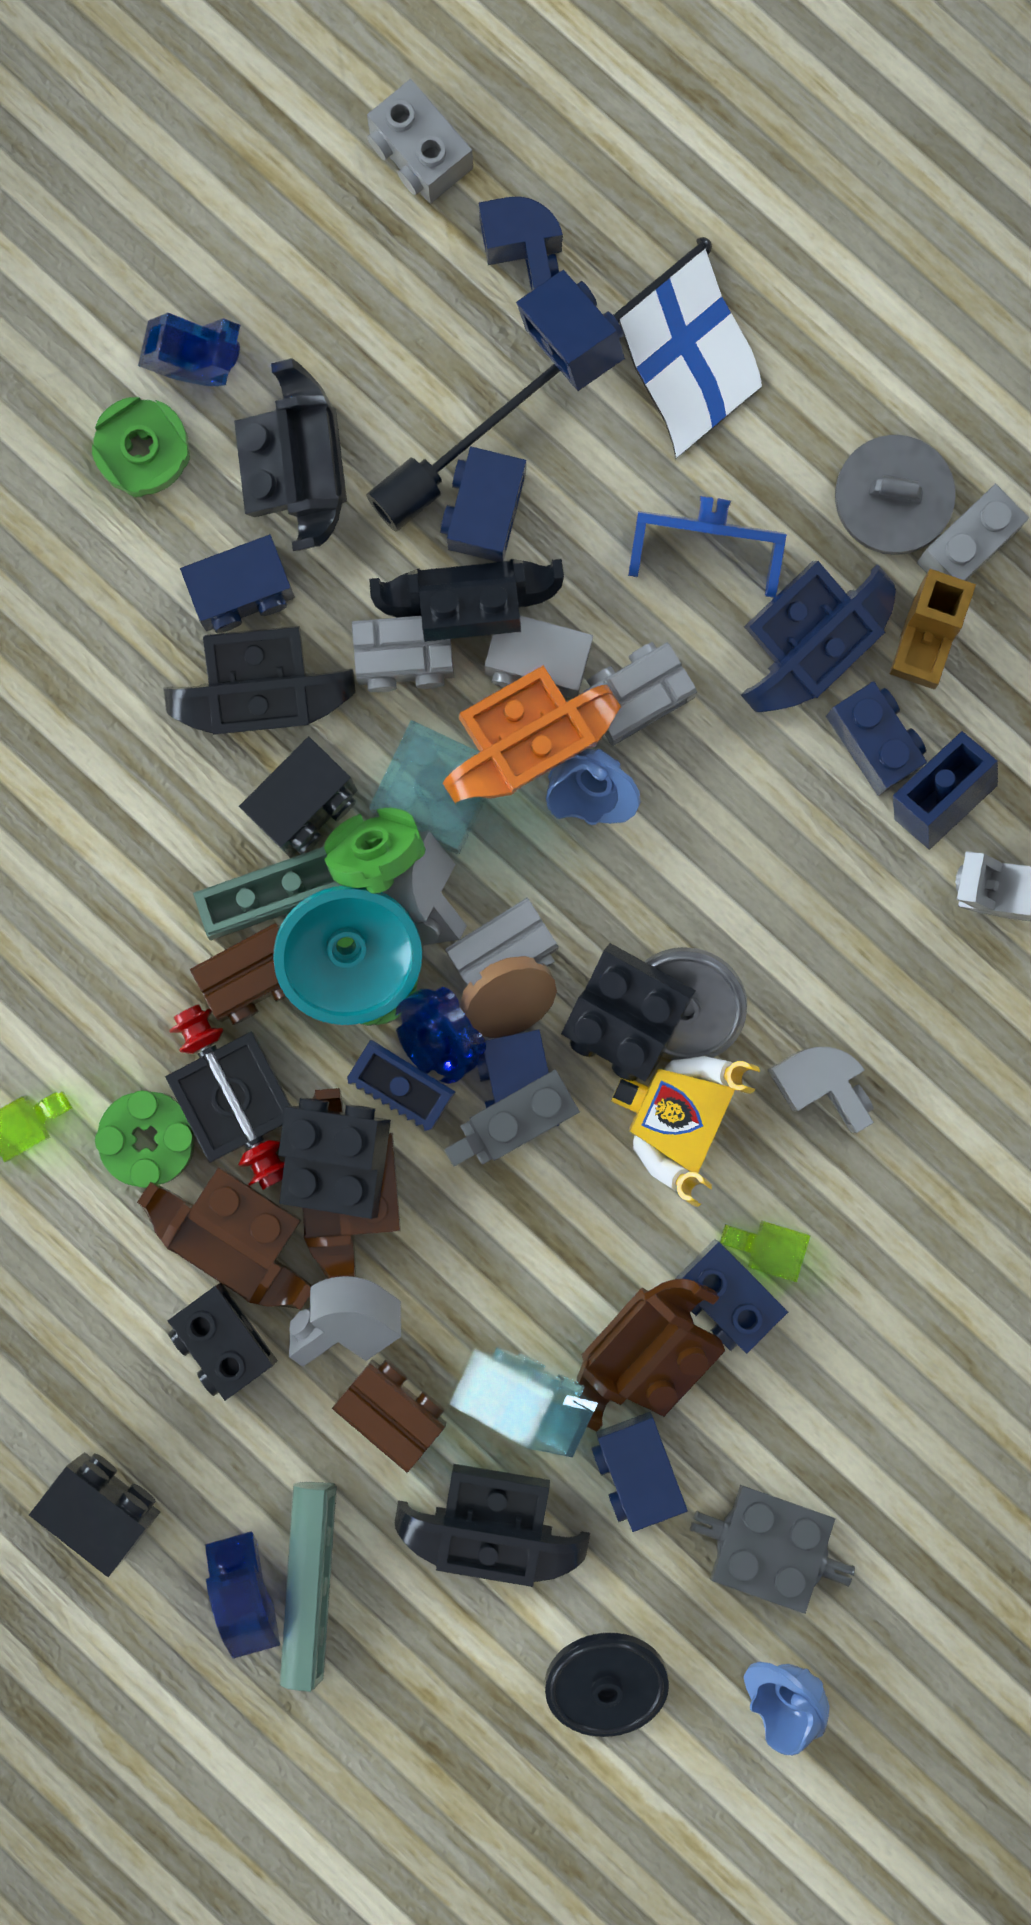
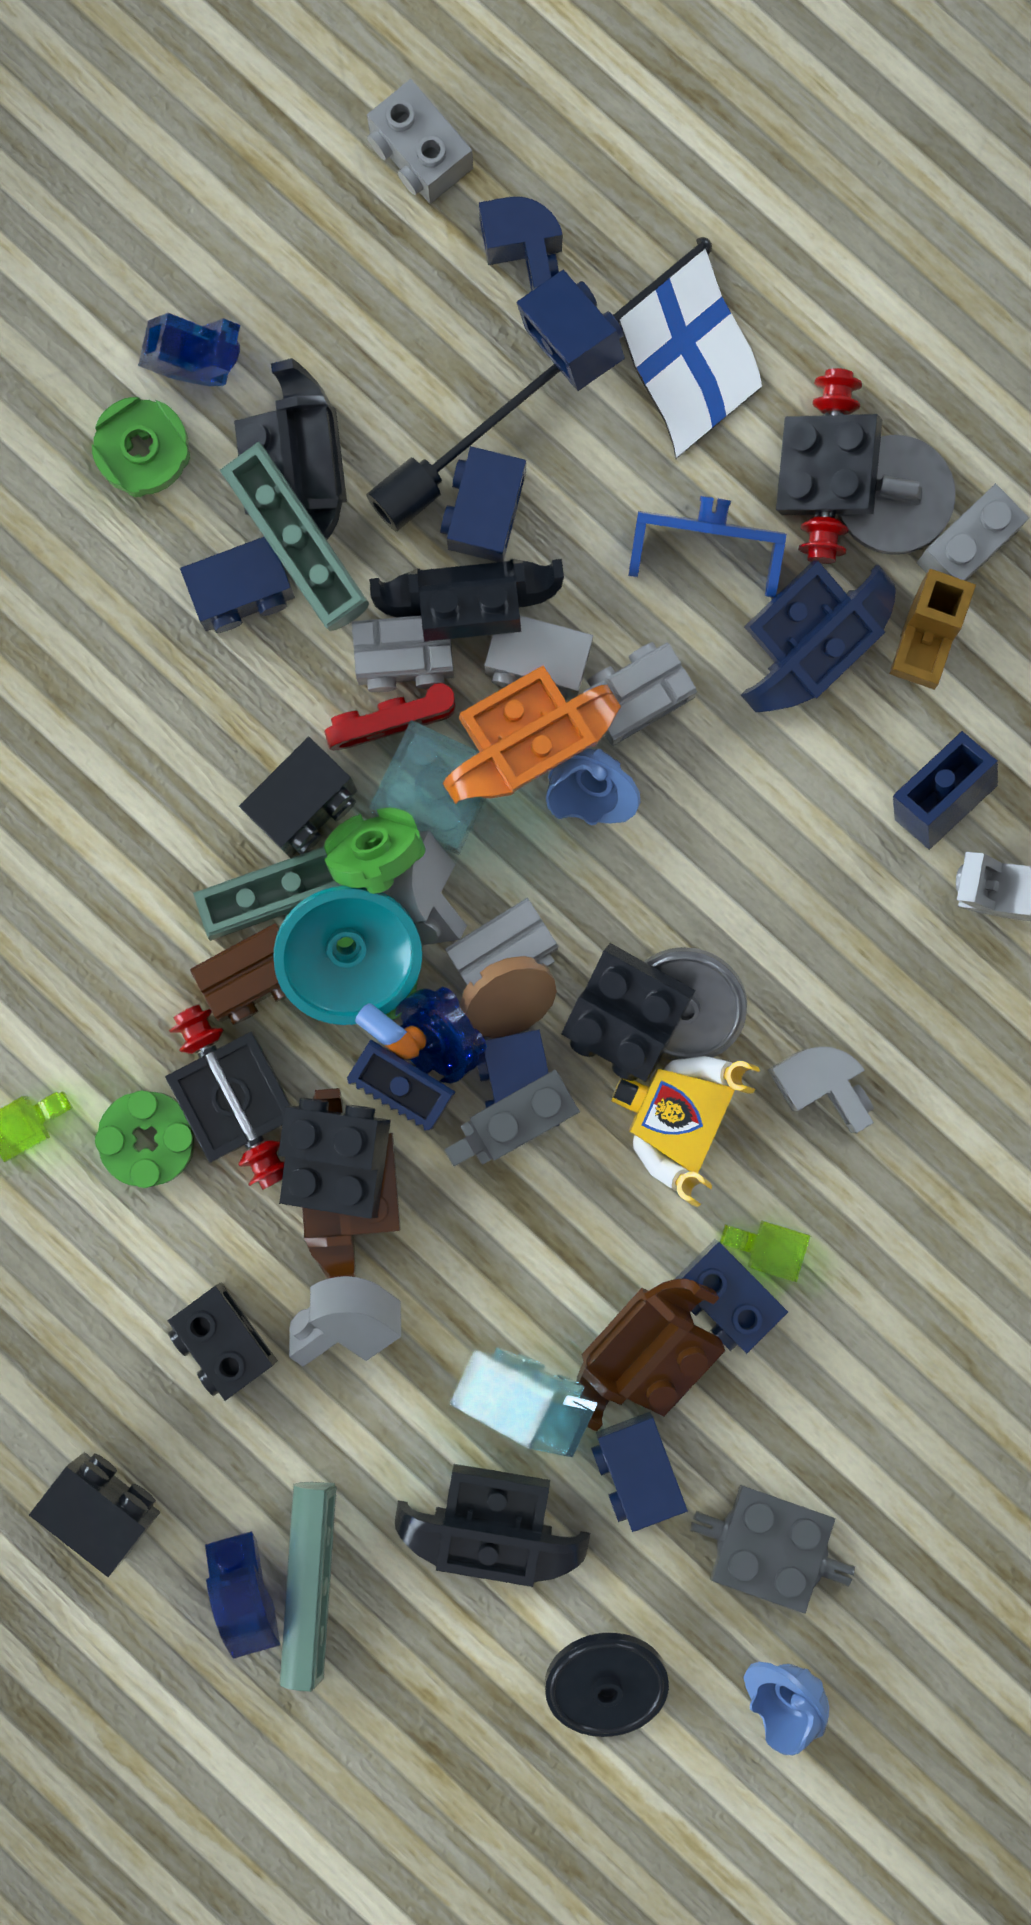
reddish brown plate [137,1167,312,1310] -> none
black plate [163,626,356,735] -> none
reddish brown brick [332,1359,446,1473] -> none
dark blue brick [826,681,927,796] -> none
none -> sand green brick [220,442,369,631]
none -> red plate [324,683,456,751]
none -> arm [355,1003,426,1059]
none -> black plate [776,368,883,564]

